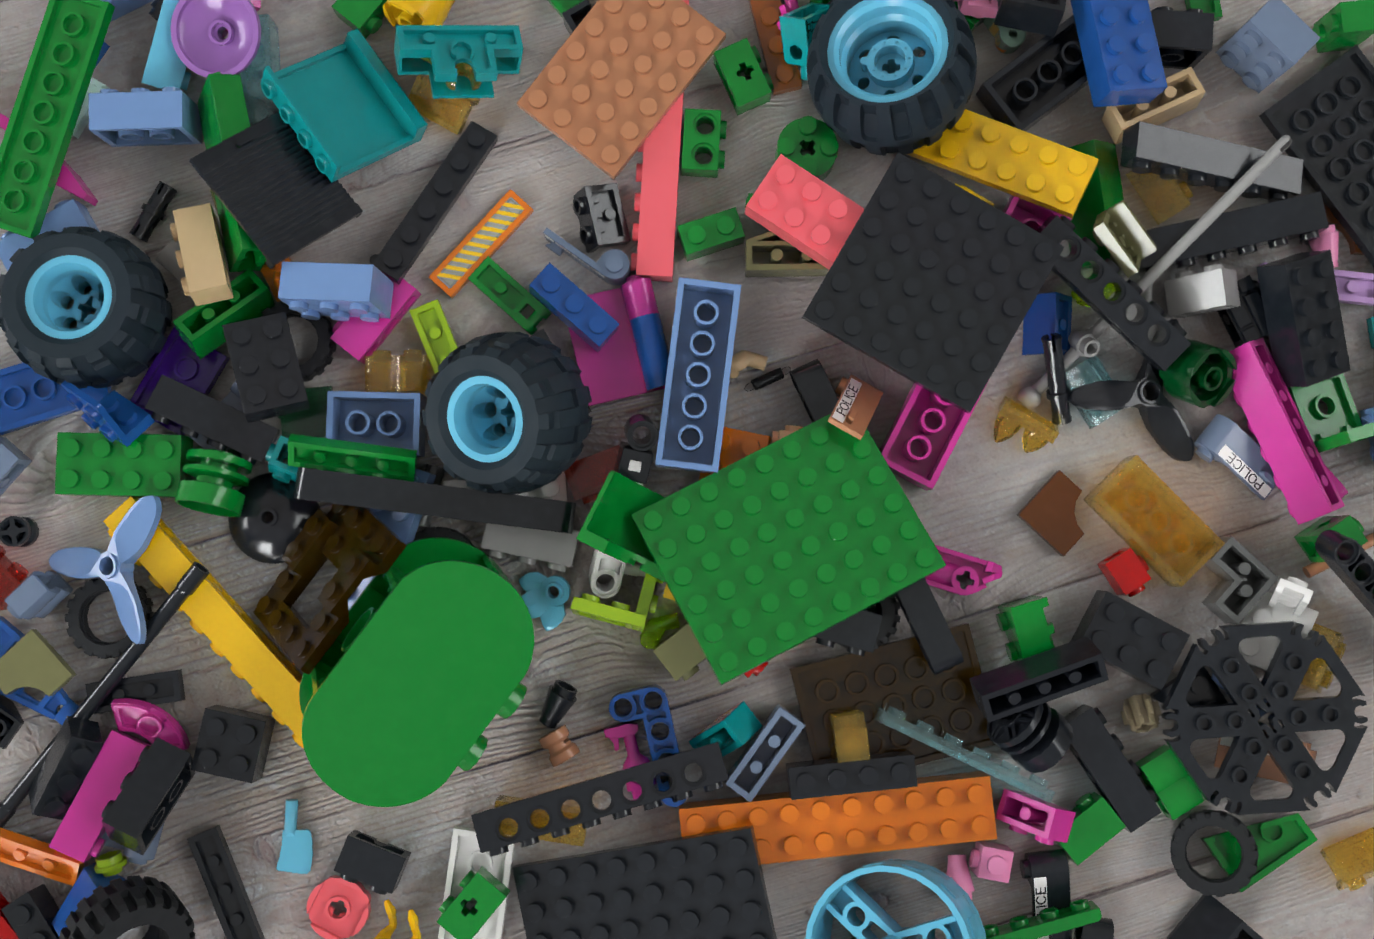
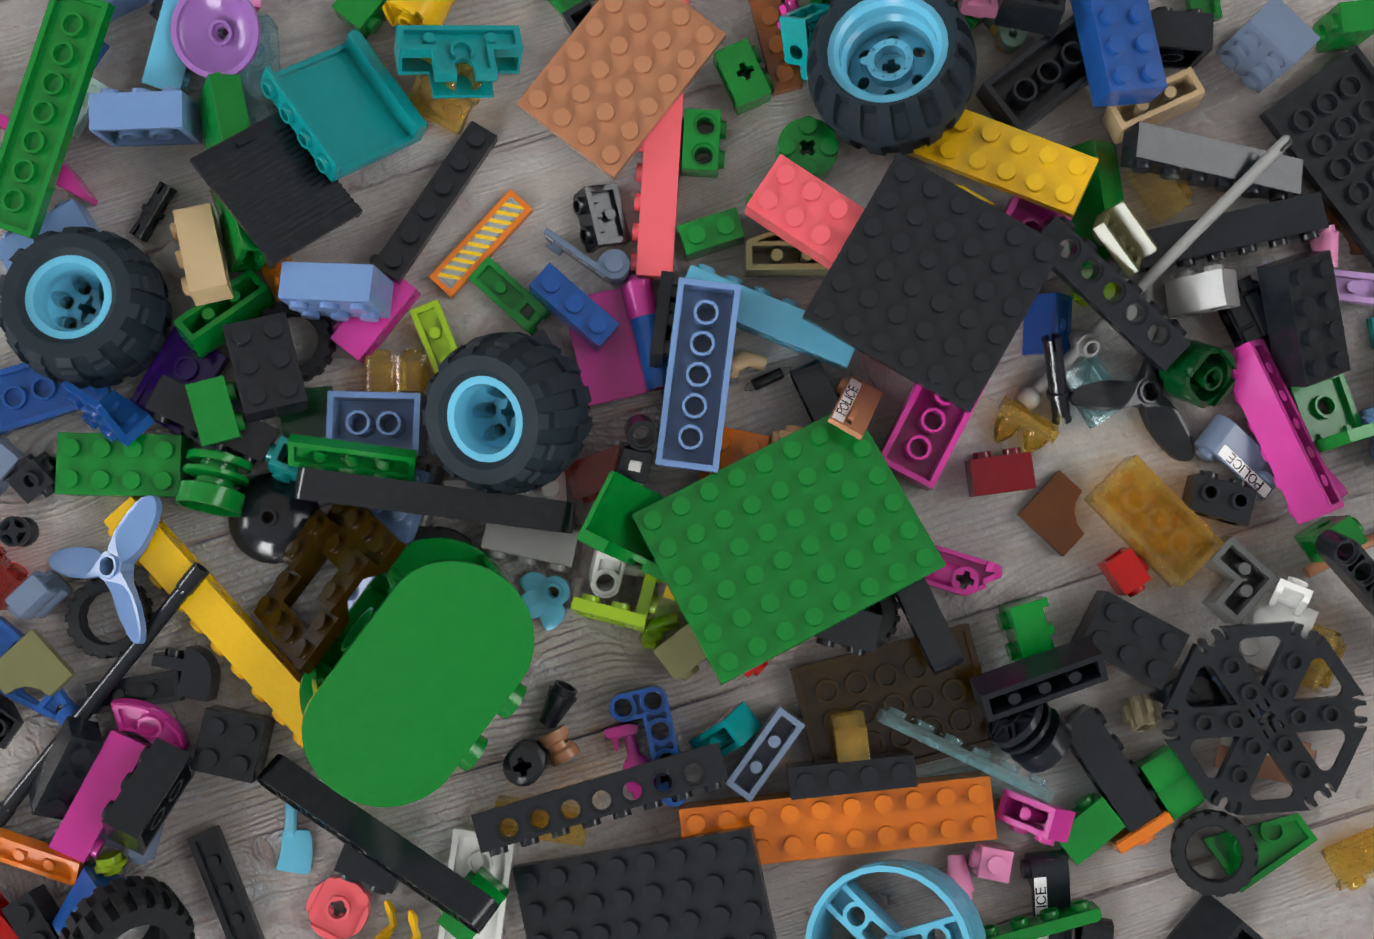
none -> black brick [6,451,56,504]
none -> black brick [151,645,221,702]
none -> green brick [185,375,247,447]
none -> black beam [256,753,499,934]
none -> black piece [503,739,547,786]
none -> black plate [649,271,678,369]
none -> medium azure brick [685,263,855,371]
none -> dark red brick [964,447,1036,497]
none -> orange plate [1109,807,1174,854]
none -> black brick [1179,470,1258,526]

